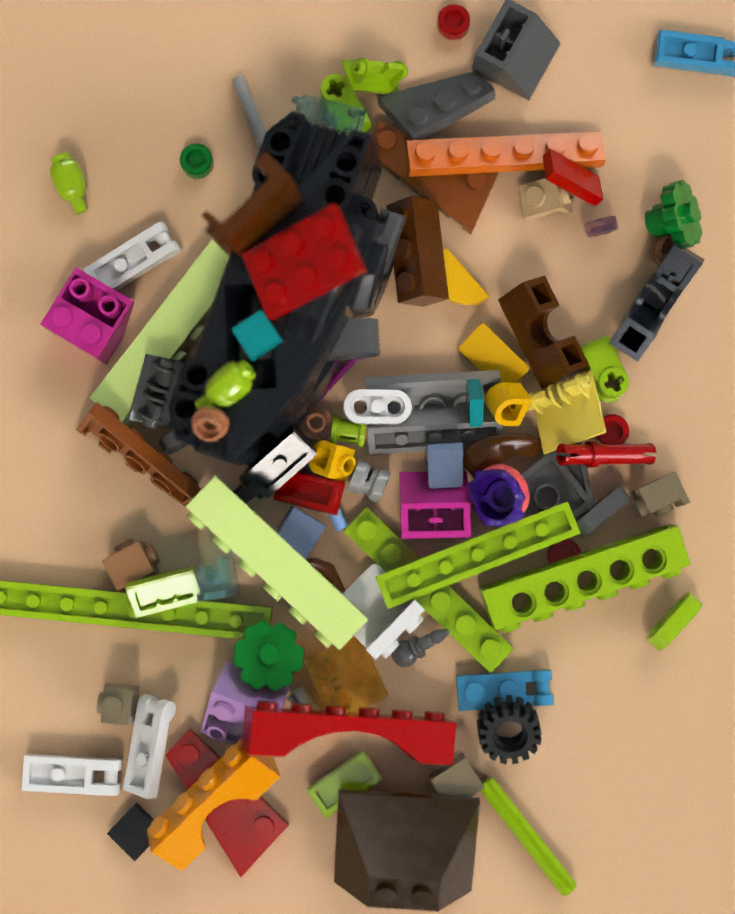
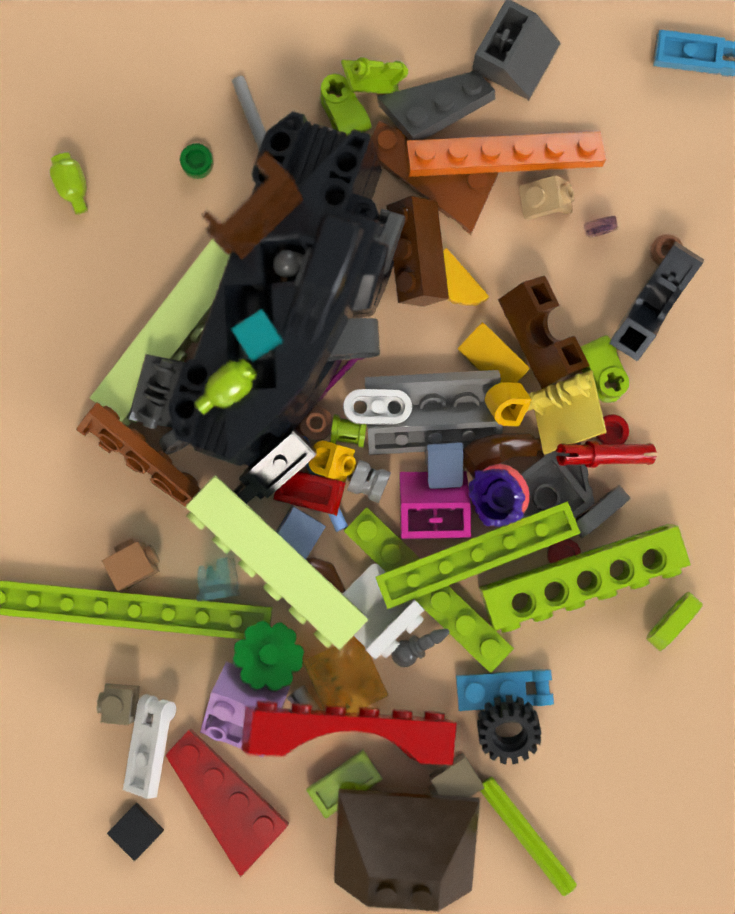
white plate [21,754,122,796] -> none
dark pink slope [40,267,134,365] -> none
white plate [84,221,181,291] -> none
plate [126,566,203,618] -> none
light orange arch [147,738,281,872] -> none
nougat plate [192,407,229,442] -> none
red plate [241,203,367,321] -> none
clear light blue hinge [291,94,366,136] -> none
red tile [437,4,470,40] -> none
teal tile [466,379,484,427] -> none
red tile [542,149,604,206] -> none
dark tan brick [631,472,690,518] -> none
green plant [645,180,702,248] -> none

